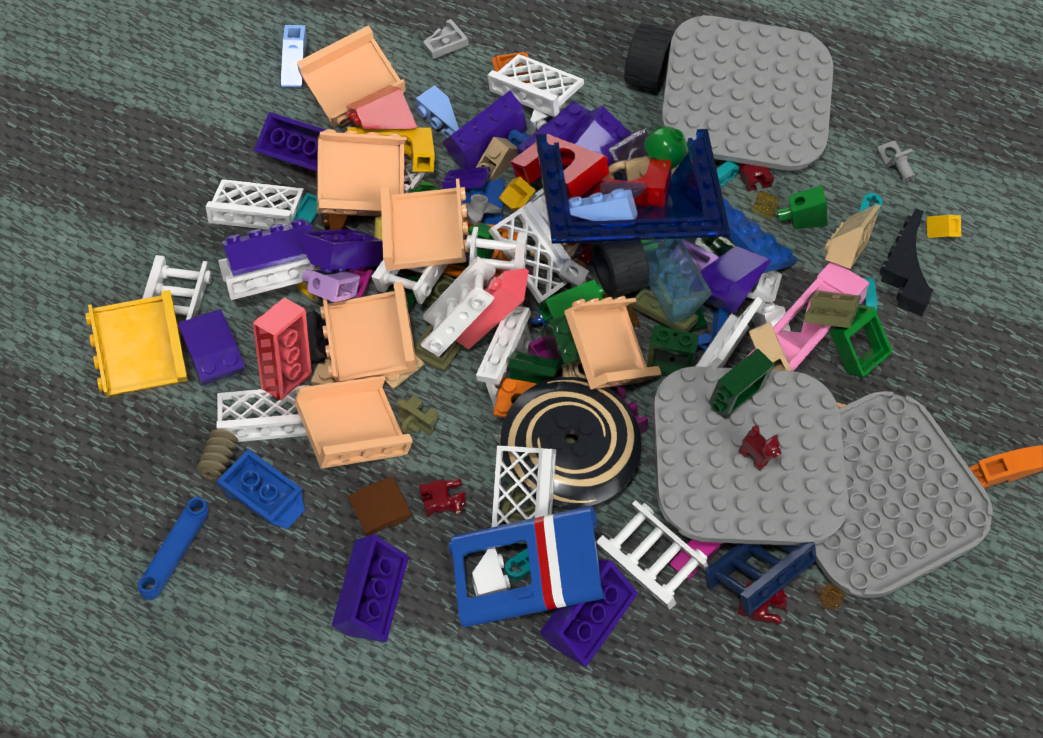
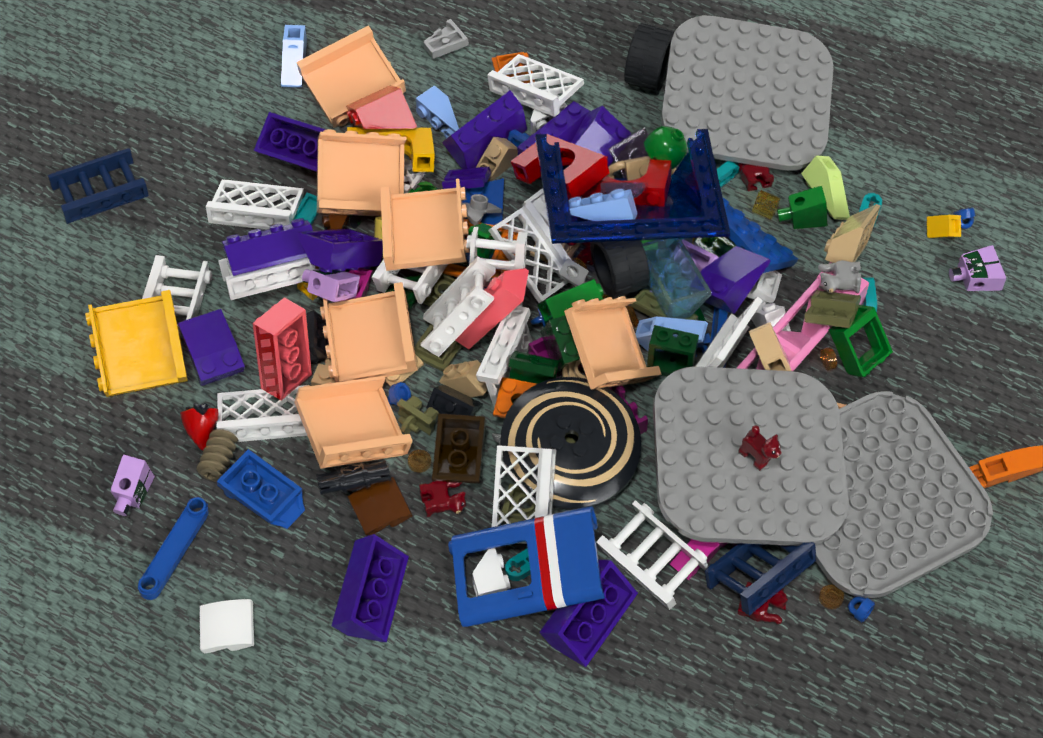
yellow panel [499,177,536,212] -> none
dark green window [709,348,775,419] -> none
light grey bracket [877,141,916,182] -> none
black arch [880,209,934,317] -> none
none -> dark blue fence [48,148,149,224]
none -> lavender torso [111,455,154,516]
none -> red hat [180,403,219,451]
none -> white slope [200,599,254,653]
none -> black pin [316,460,391,495]
none -> blue tile [388,382,411,406]
none -> clear orange tile [408,449,431,473]
none -> black panel [426,385,483,416]
none -> dark brown slope [432,414,486,484]
none -> tan slope [439,360,487,397]
none -> light blue slope [635,316,708,351]
none -> yellowish green slope [801,156,850,220]
none -> light grey animal [818,260,861,293]
none -> clear orange tile [820,347,837,371]
none -> blue tile [848,597,875,623]
none -> lavender torso [949,245,1006,291]
none -> blue tile [953,207,976,229]

